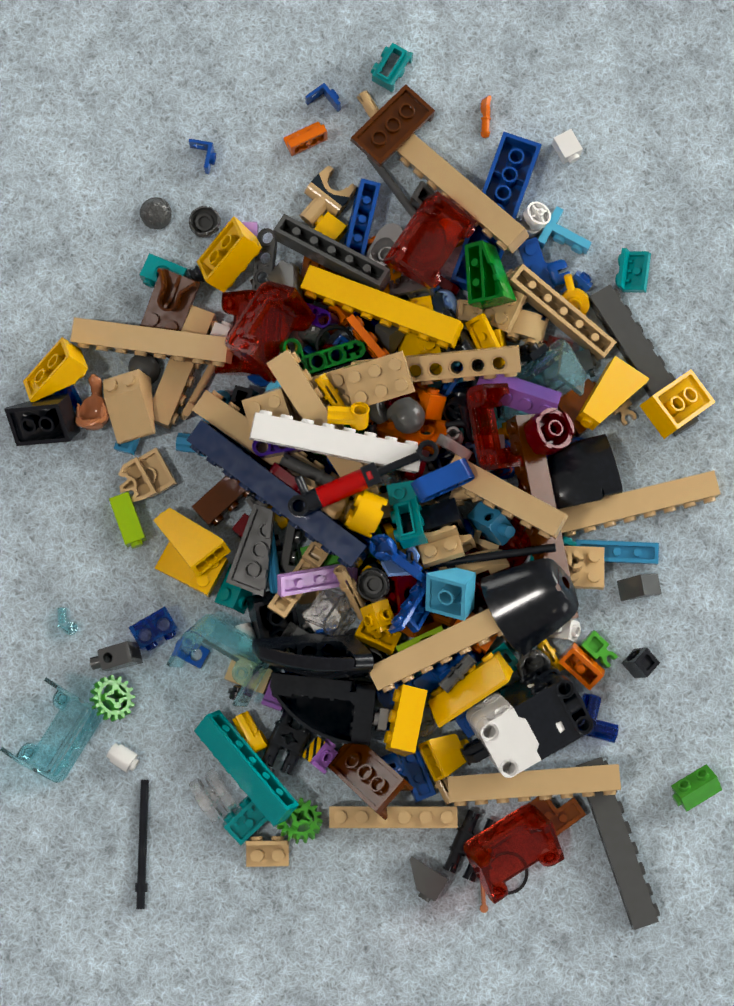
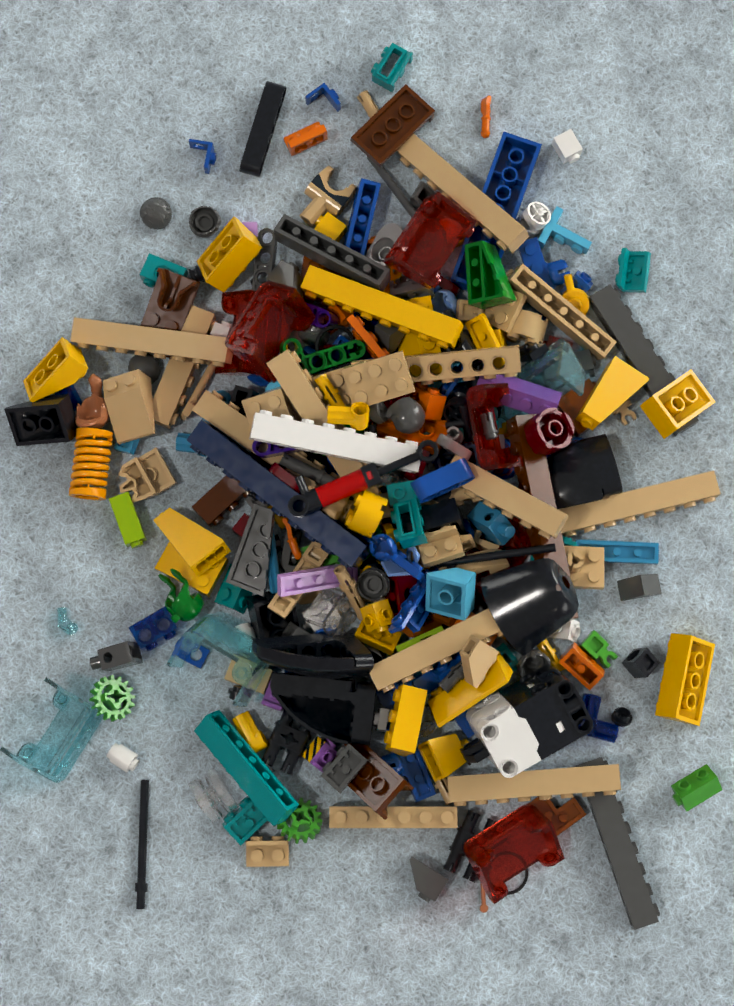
none -> light orange piece [69,428,113,501]
none -> green hair [158,568,204,623]
none -> black beam [239,81,286,177]
none -> orange piece [282,518,302,560]
none -> dark grey bracket [321,744,369,794]
none -> tan slope [460,635,499,688]
none -> dark grey pin [480,412,499,440]
none -> black plate [611,707,632,727]
none -> yellow slope [655,633,715,726]

